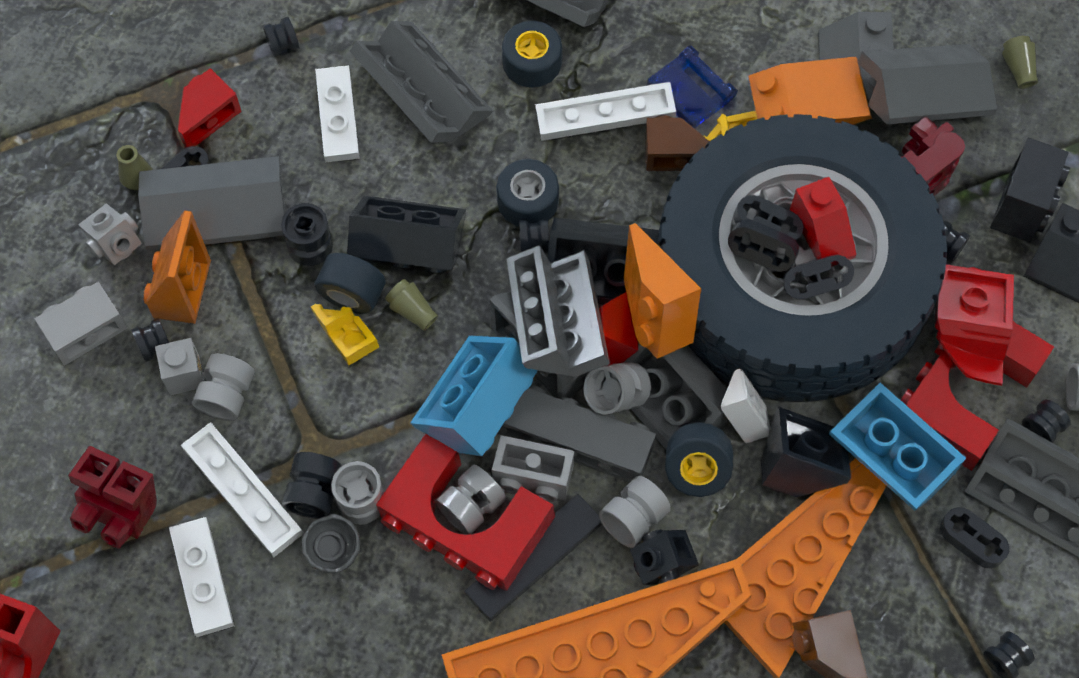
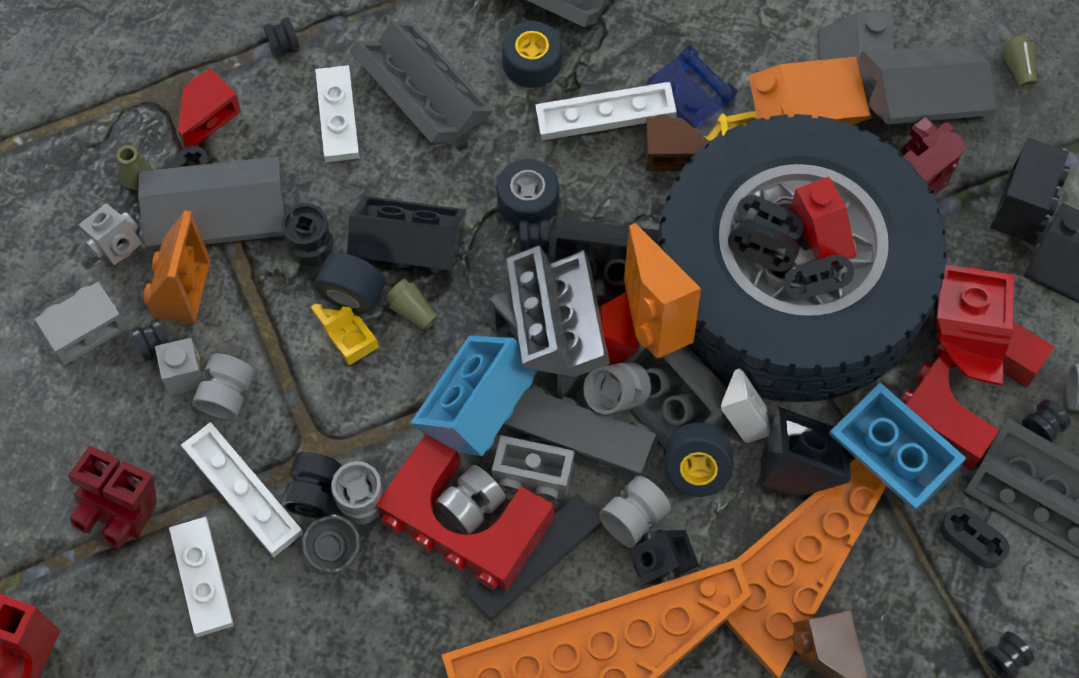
black wheel [944,221,970,265] -> none

